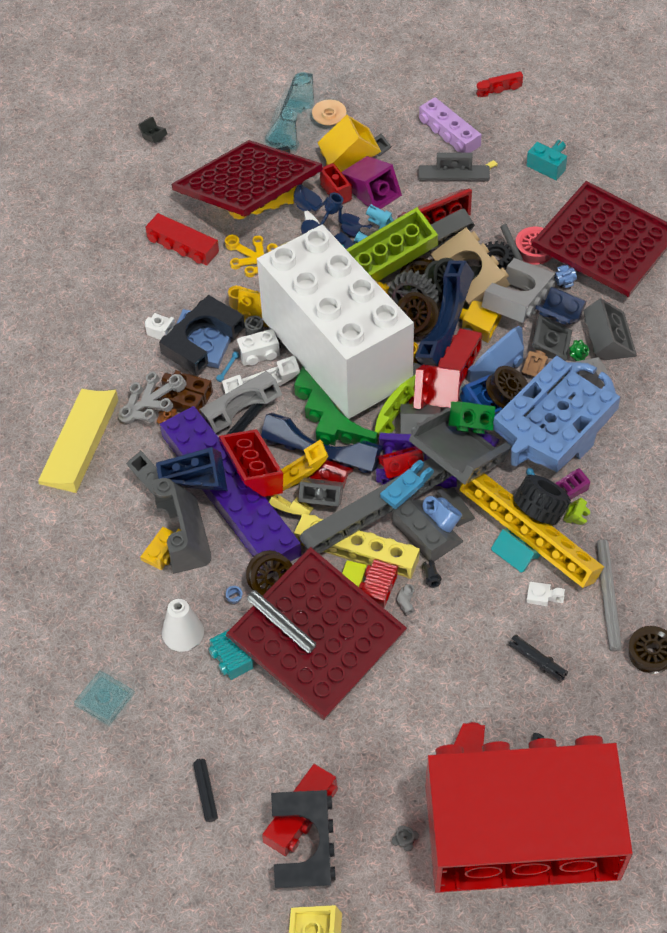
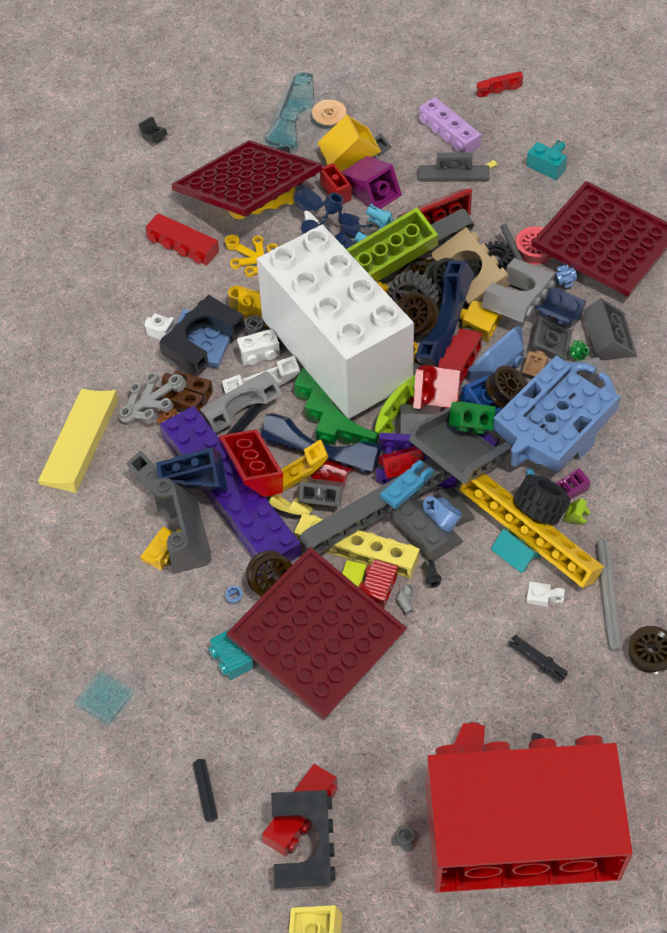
white cone [162,599,204,652] -> none
dark azure hinge [216,351,240,382] -> none
axle [247,590,317,653] -> none

